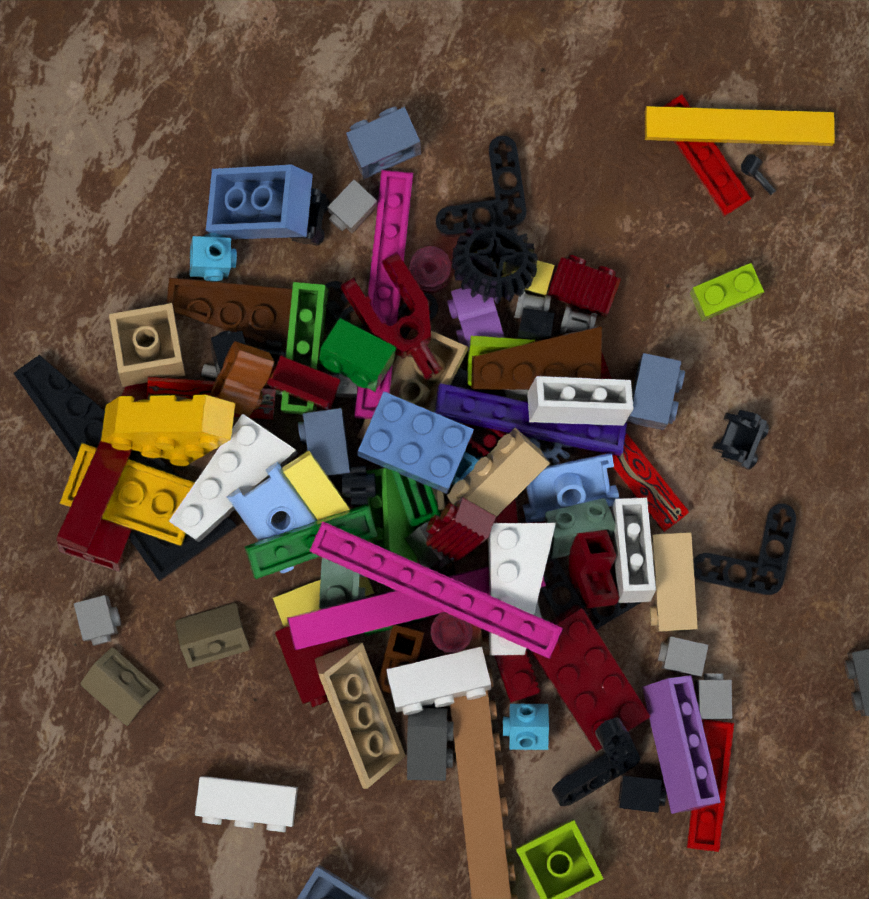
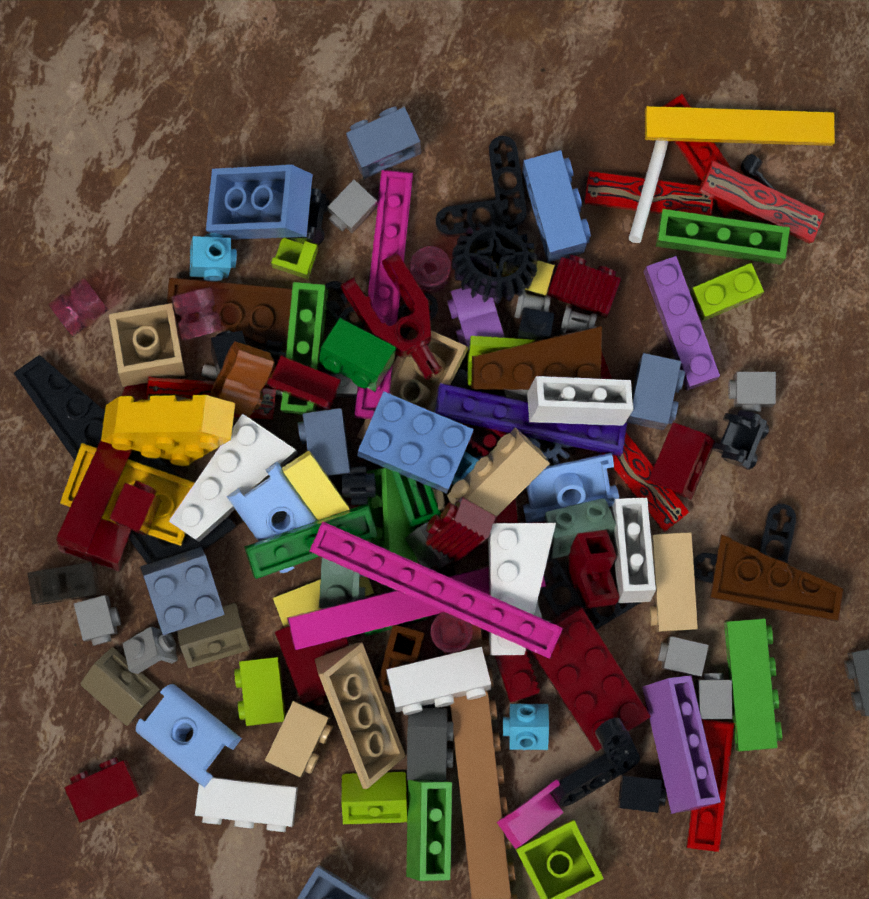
none -> clear smoke brick [28,562,101,606]
none -> clear pink wheel [48,277,109,337]
none -> dark red brick [64,757,142,823]
none -> dark red brick [109,481,162,536]
none -> light grey bracket [122,627,178,674]
none -> light blue piece [136,684,242,788]
none -> sand blue brick [140,547,225,635]
none -> clear pink wheel [171,287,222,340]
none -> lime brick [234,657,286,726]
none -> tan brick [265,701,334,777]
none -> lime panel [271,238,318,280]
none -> lime panel [341,772,407,824]
none -> bright green brick [406,780,452,881]
none -> dark pink panel [497,779,563,849]
none -> medium blue brick [522,150,591,262]
none -> red tile [585,171,714,216]
none -> white bar [629,140,669,243]
none -> medium lavender brick [644,256,720,391]
none -> dark red panel [649,423,715,500]
none -> bright green brick [656,209,790,265]
none -> red tile [698,161,824,244]
none -> reddish brown wing [709,534,843,622]
none -> bright green brick [724,619,782,751]
none -> light grey brick [728,372,776,413]

